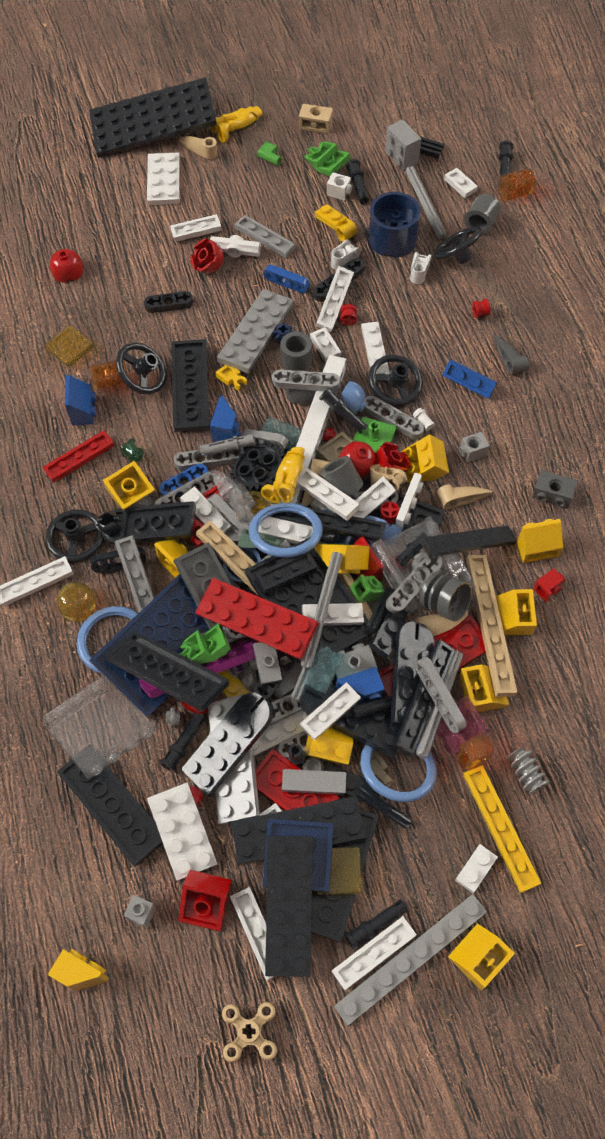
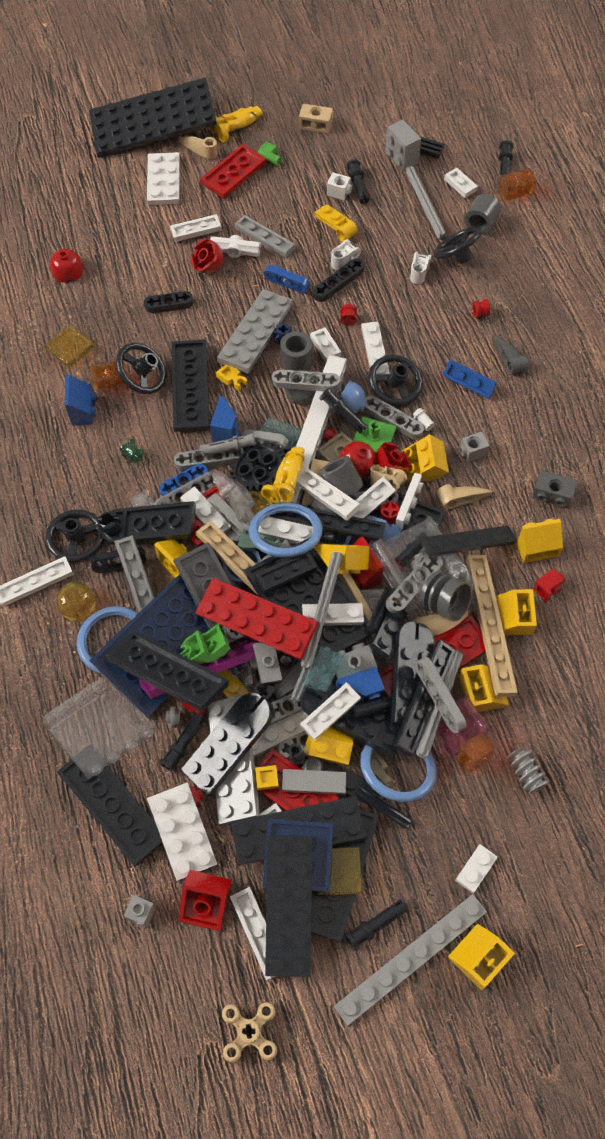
red plate [42,430,115,483] -> none
yellow slope [48,949,109,991] -> none
yellow slope [103,461,155,511] -> none
bright green plate [304,142,351,176] -> none
white plate [315,266,354,332] -> none
white plate [331,916,417,991] -> none
bright green brick [350,575,384,603] -> none
dark blue brick [369,192,420,258] -> none
yellow plate [463,765,541,894] -> none
none -> red plate [200,144,266,199]
none -> yellow plate [255,765,279,790]

